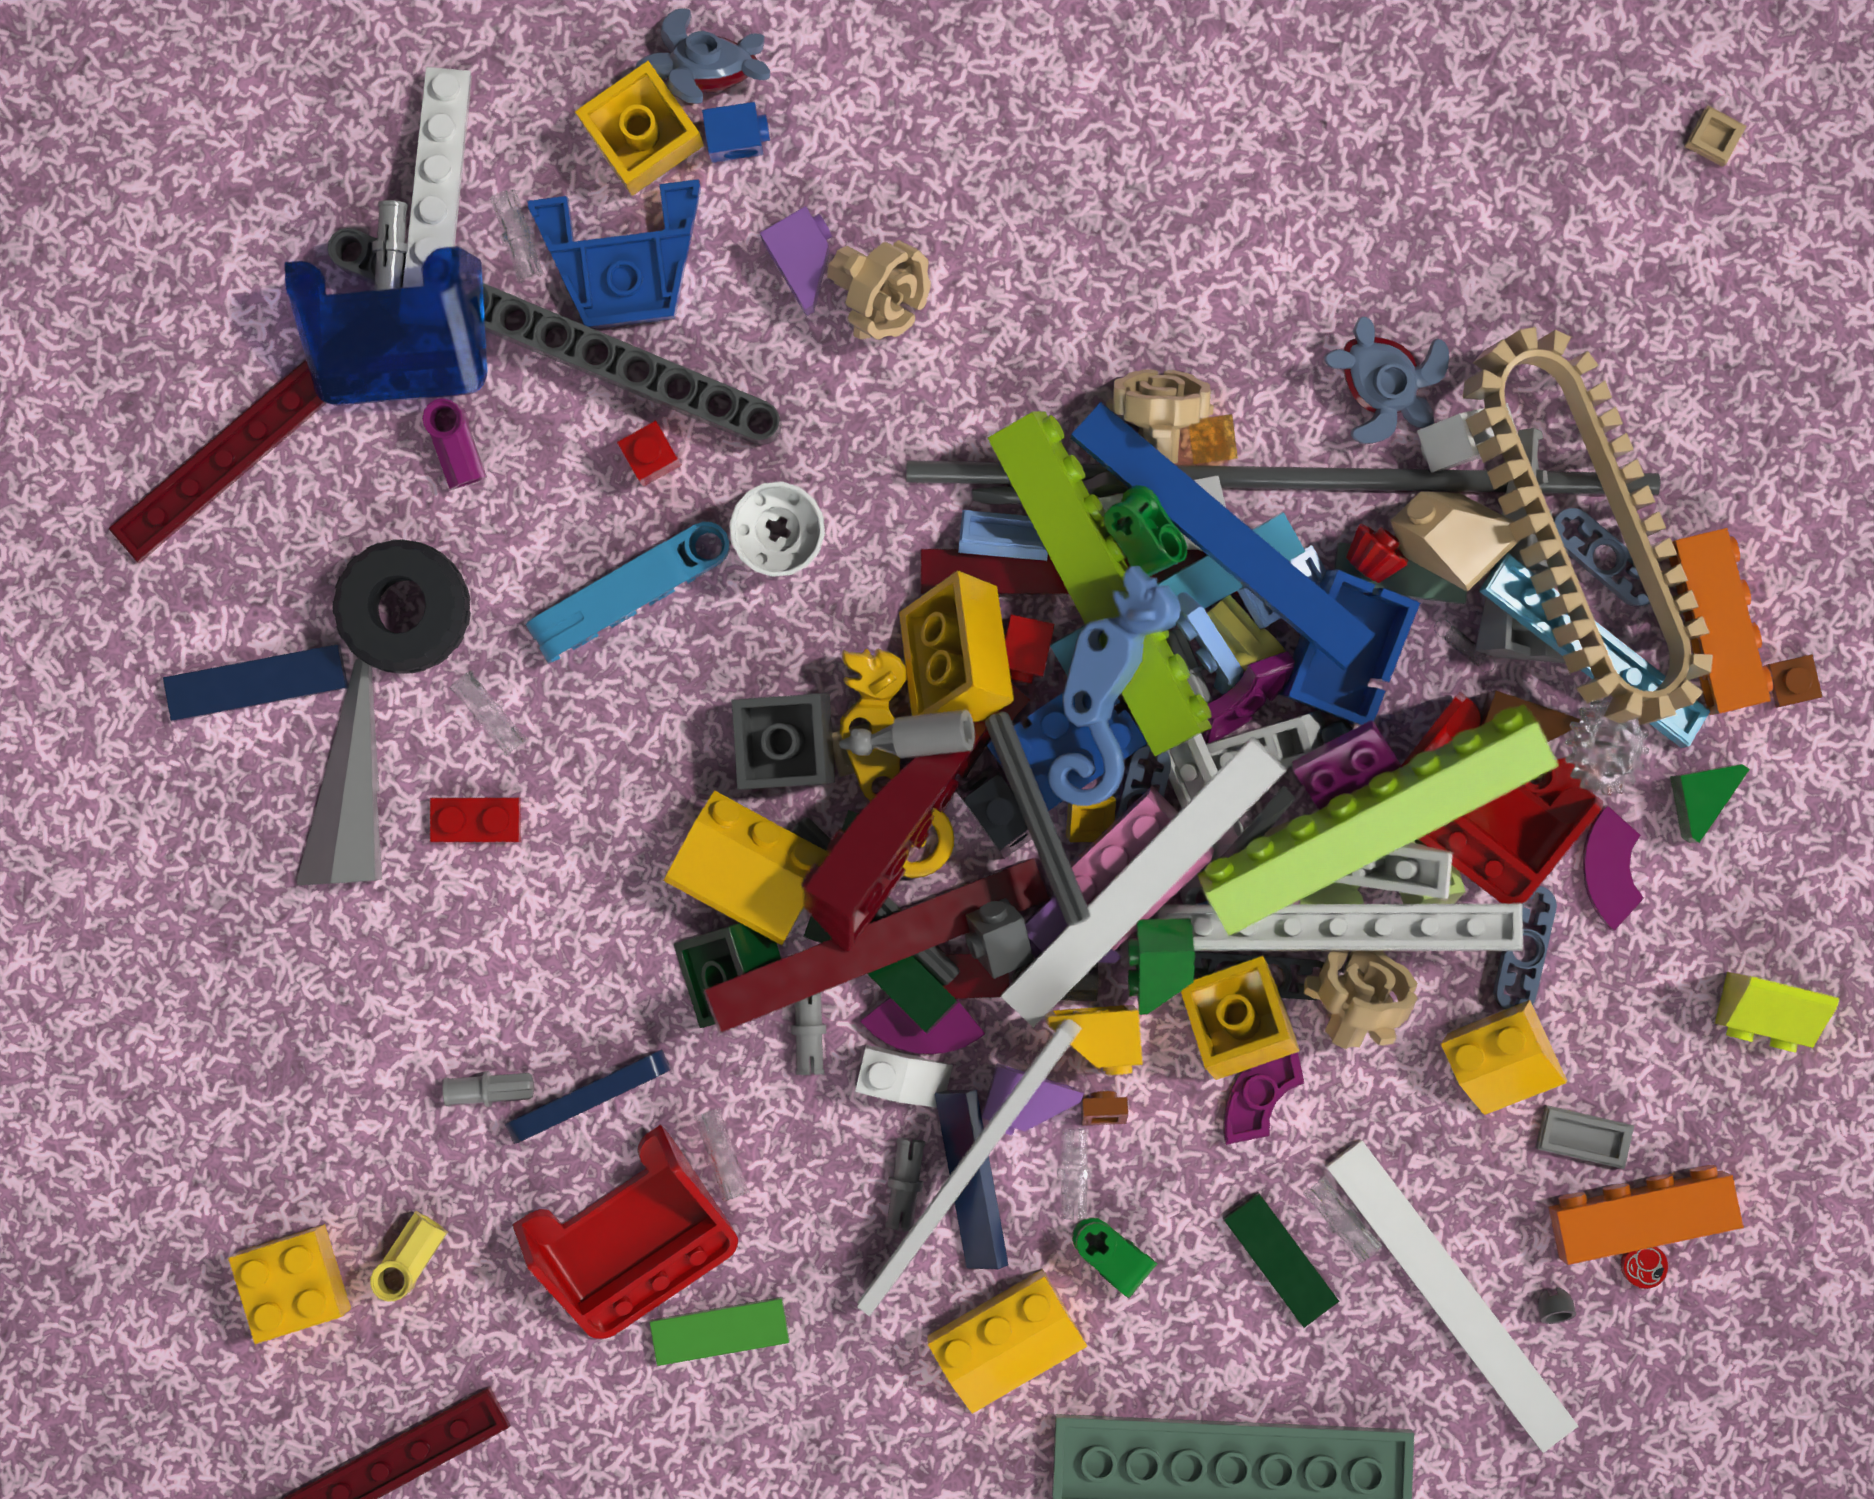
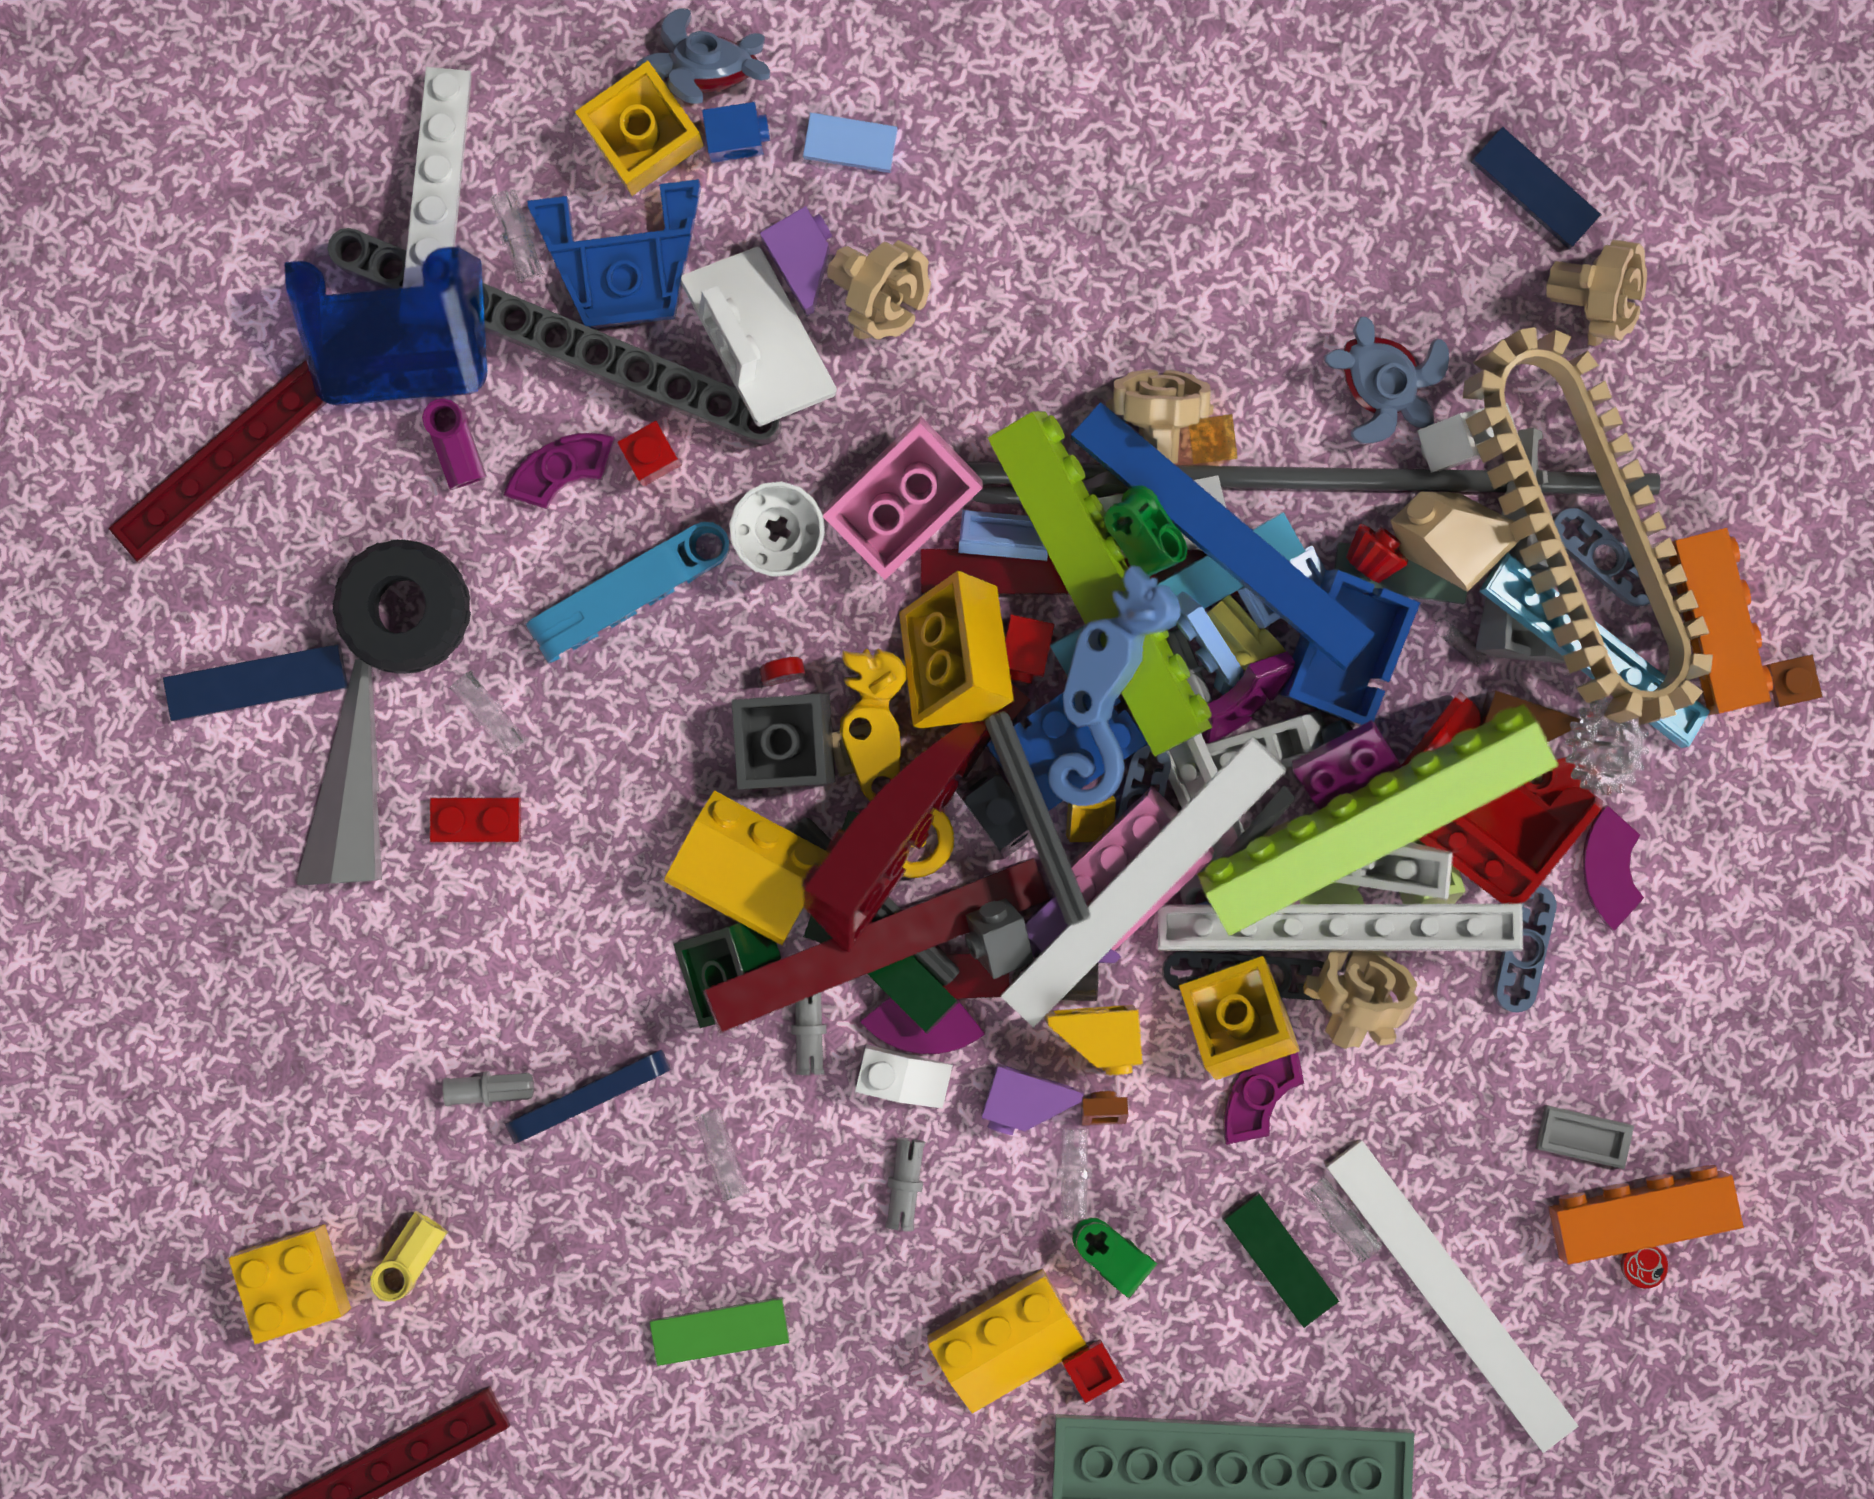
light grey pin [372,200,408,296] -> none
red windscreen [512,1124,738,1339] -> none
light grey wheel [839,710,975,758] -> none
white tile [857,1019,1082,1316] -> none
dark blue tile [935,1090,1009,1270] -> none
green slope [1128,918,1195,1015] -> none
yellow slope [1441,1000,1567,1115] -> none
dark grey hinge [1538,1287,1576,1324] -> none
green slope [1670,764,1750,843] -> none
tan tile [1684,105,1746,167] -> none
neon yellow slope [1715,972,1840,1053] -> none
none -> magenta tile [504,433,615,509]
none -> white bracket [681,247,837,426]
none -> red tile [759,657,806,686]
none -> light blue tile [803,112,898,173]
none -> bright pink brick [823,416,983,580]
none -> red plate [1062,1339,1124,1404]
none -> dark blue tile [1471,126,1602,250]
none -> tan piece [1546,240,1647,346]

